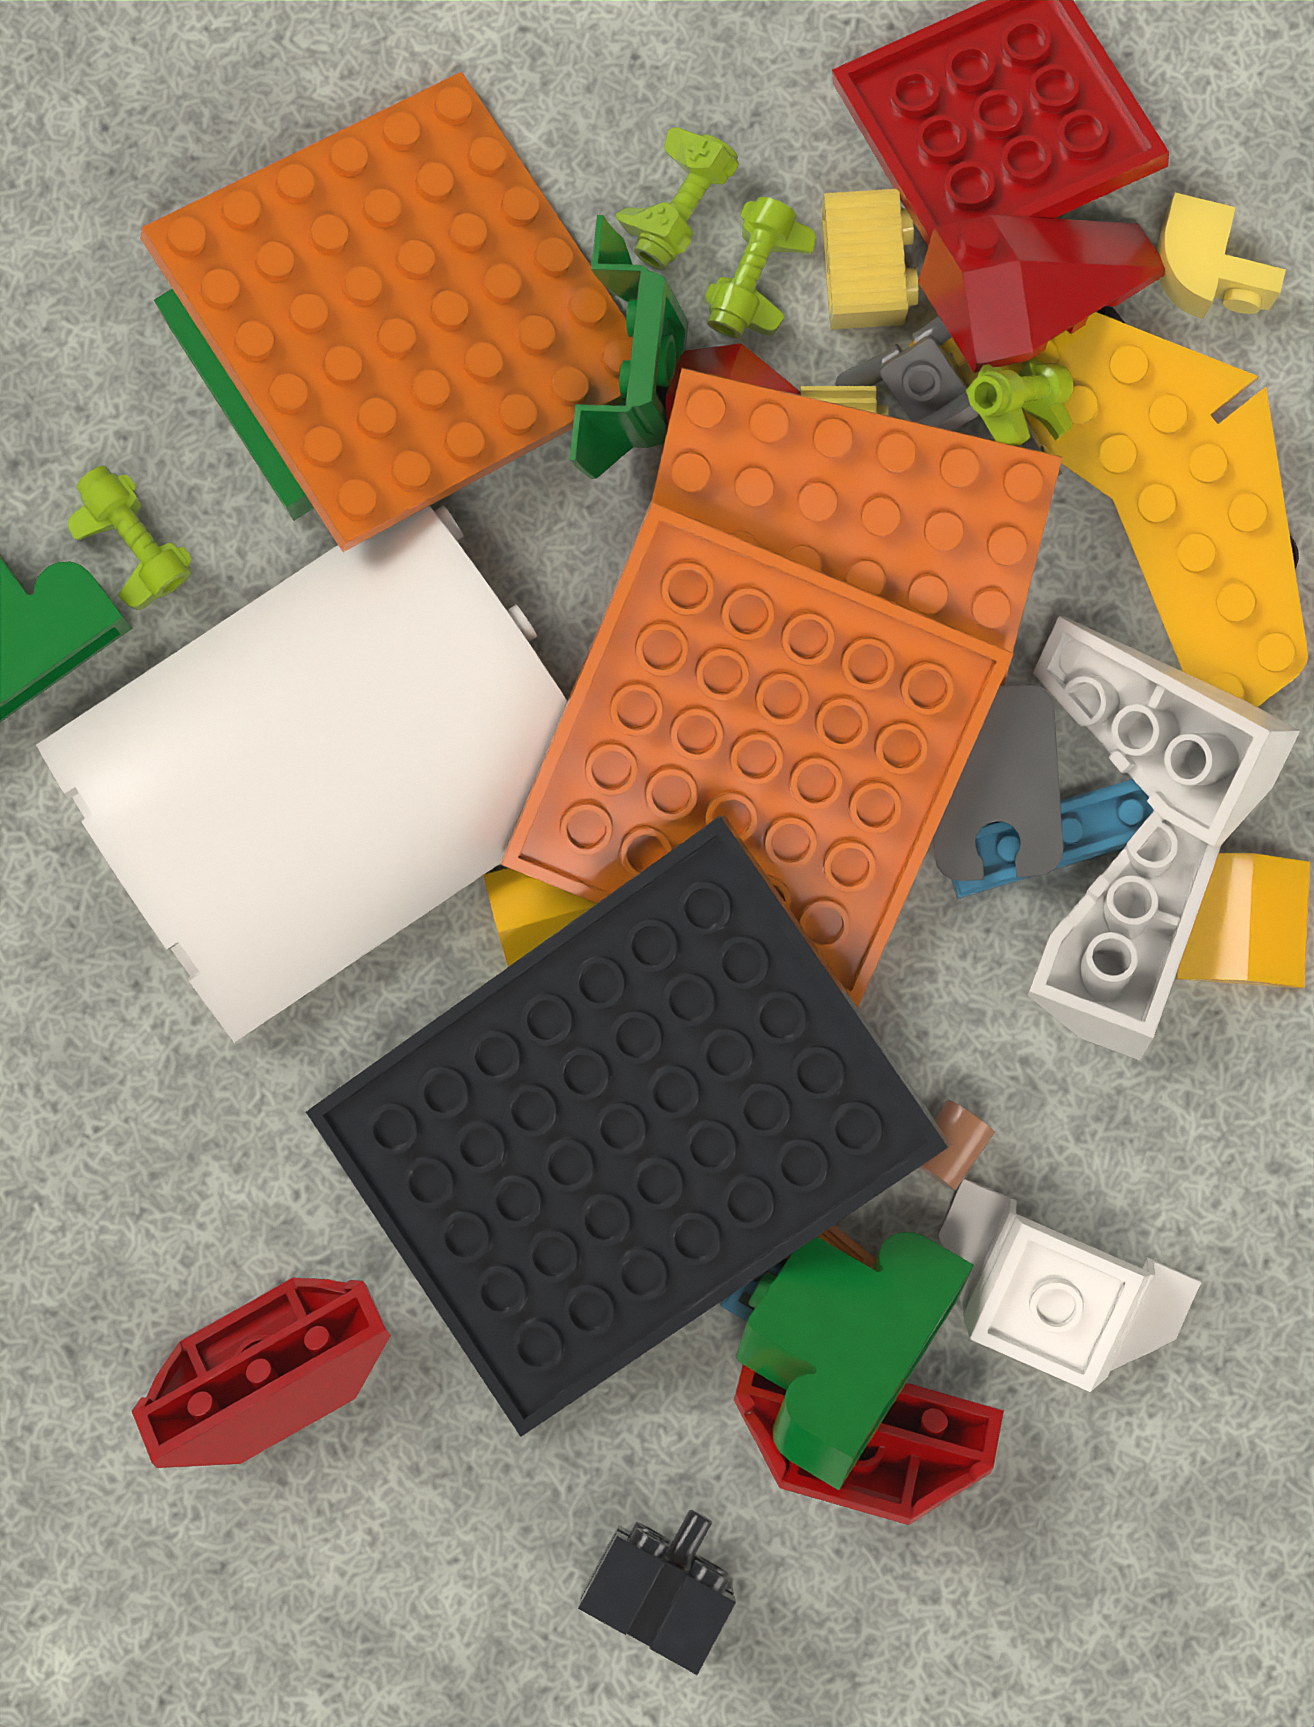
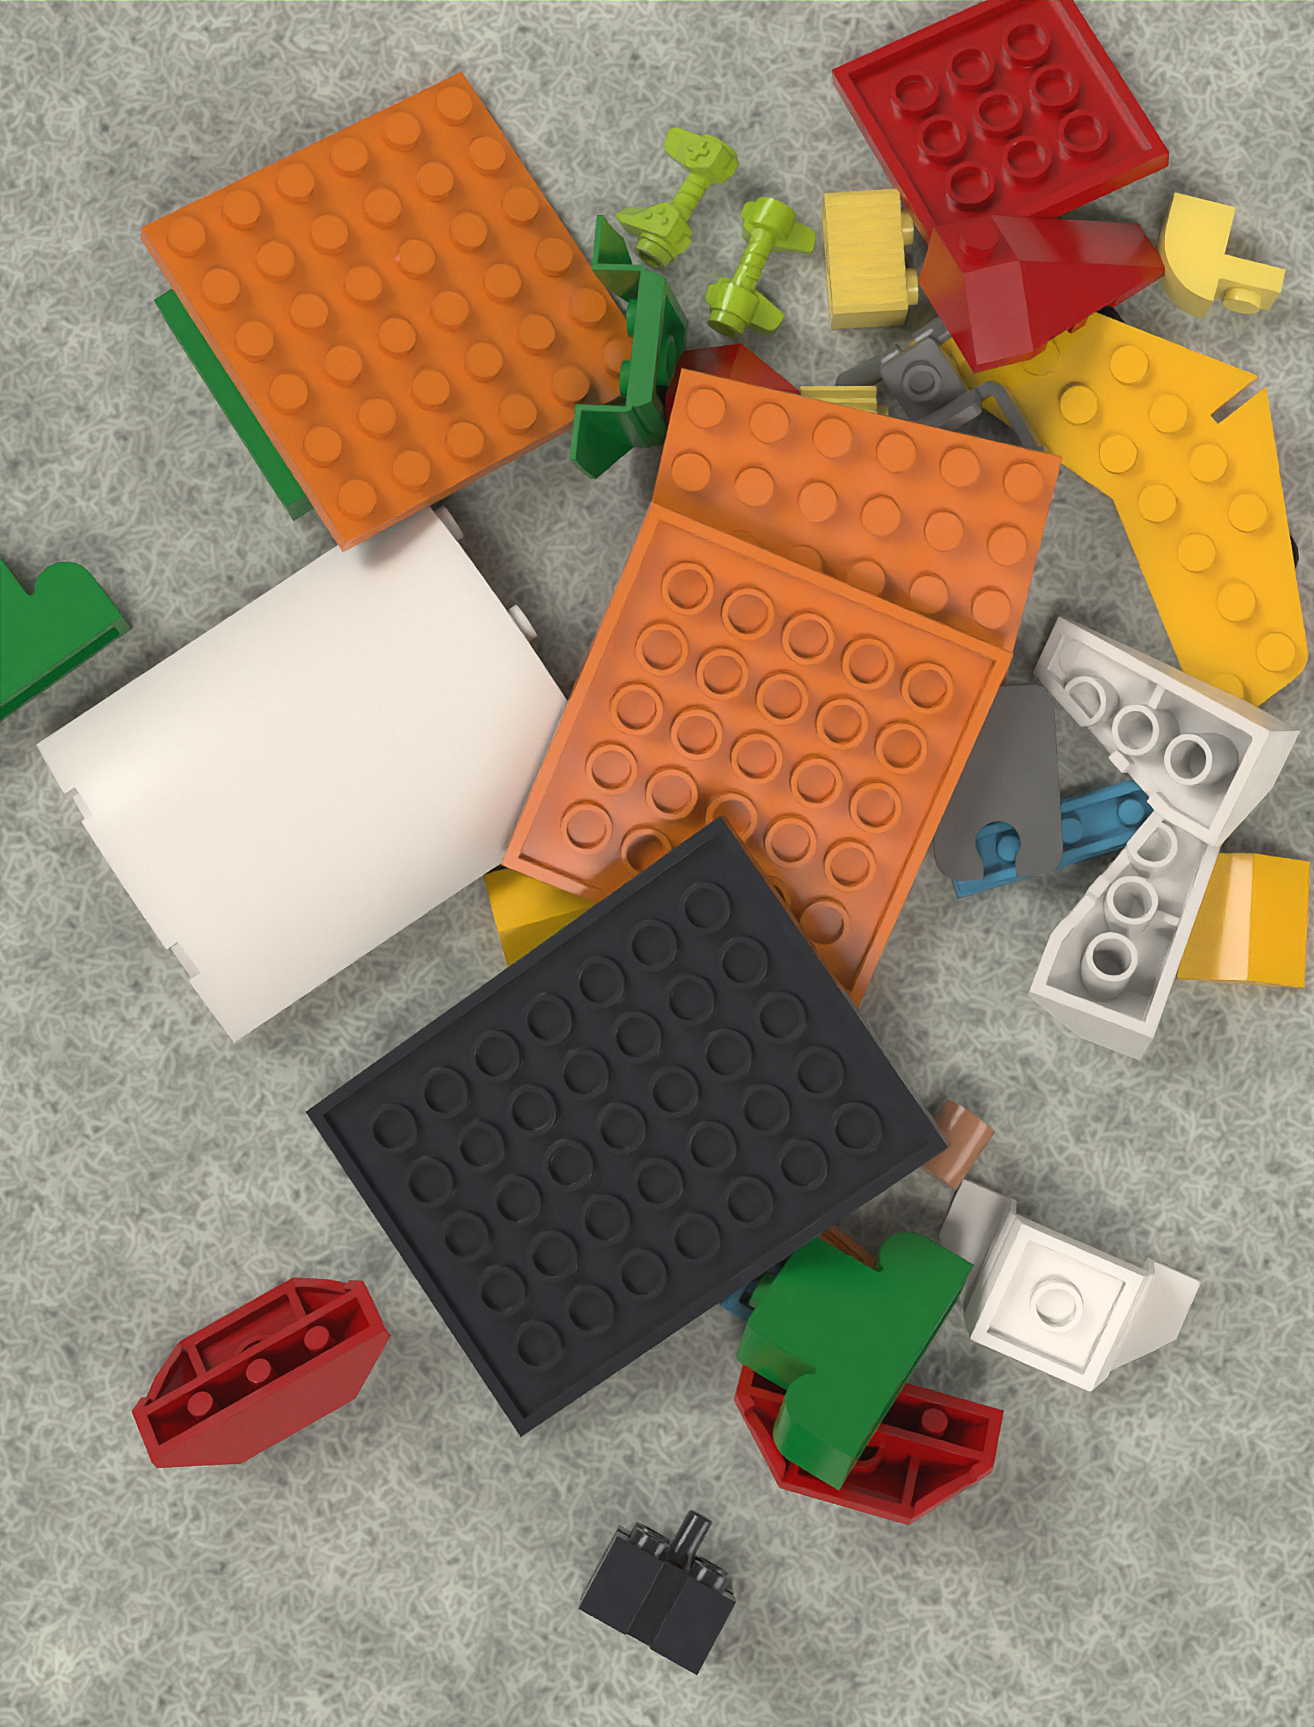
lime piece [68,465,191,610] -> none
lime piece [966,358,1073,446] -> none

